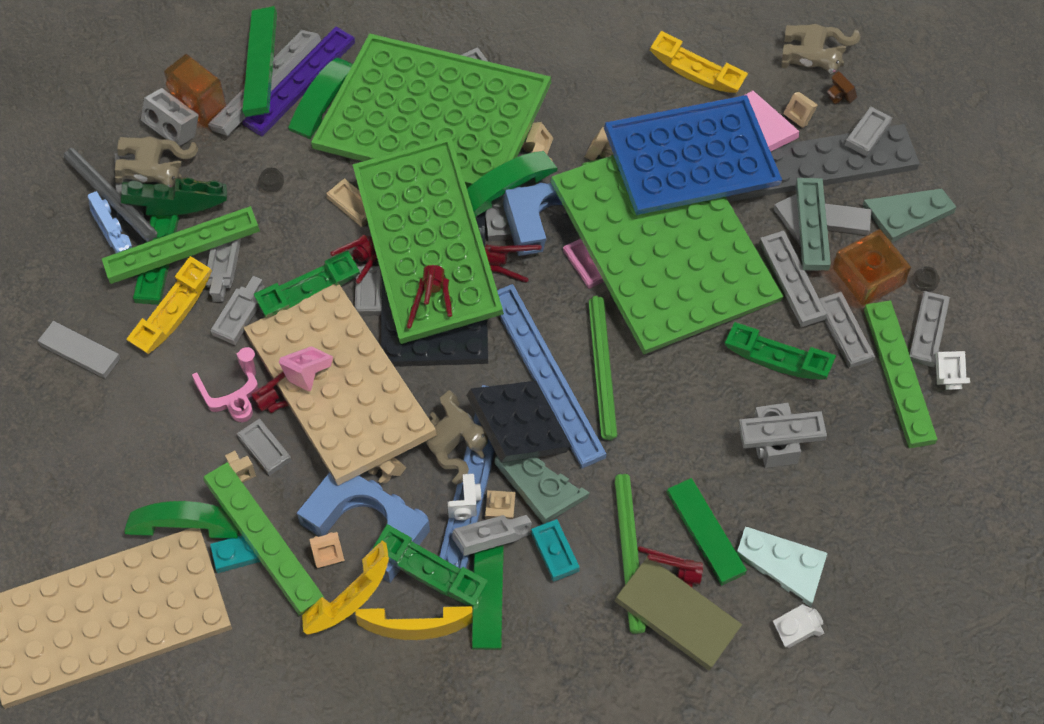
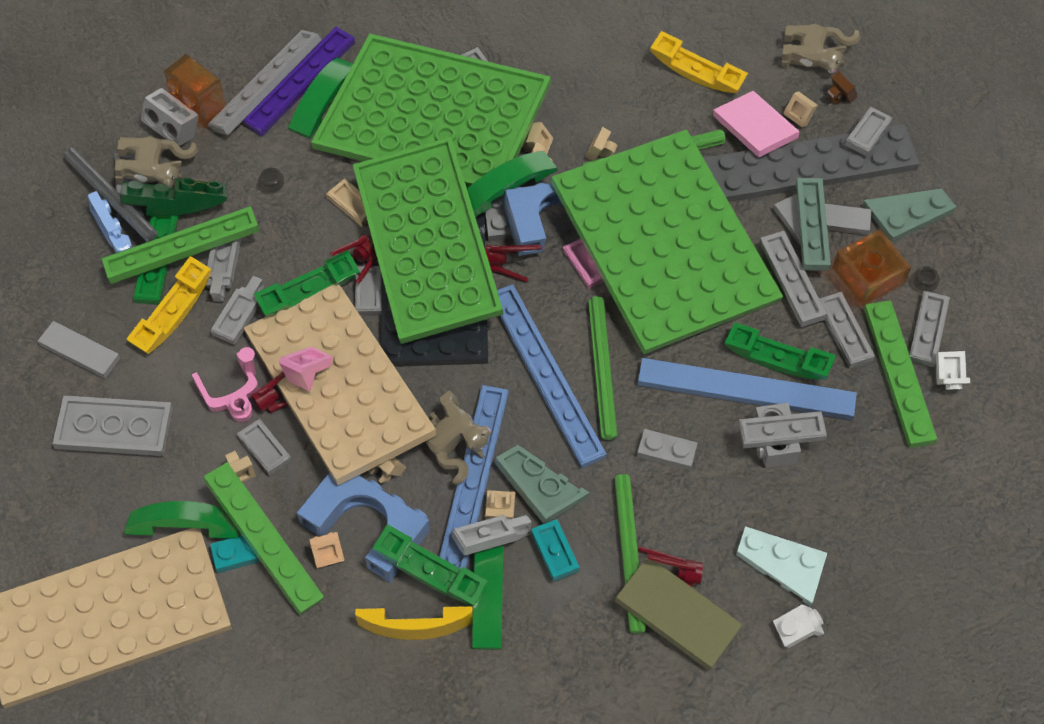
green tile [242,6,277,117] -> none
yellow slope [302,540,389,635] -> none
dark red plant [406,265,453,329] -> none
white bracket [448,474,481,520] -> none
black plate [466,381,571,463] -> none
blue plate [604,95,782,215] -> none
green tile [667,478,747,586] -> none
none -> light grey plate [53,395,173,456]
none -> light grey plate [637,429,698,471]
none -> medium blue tile [638,358,857,420]

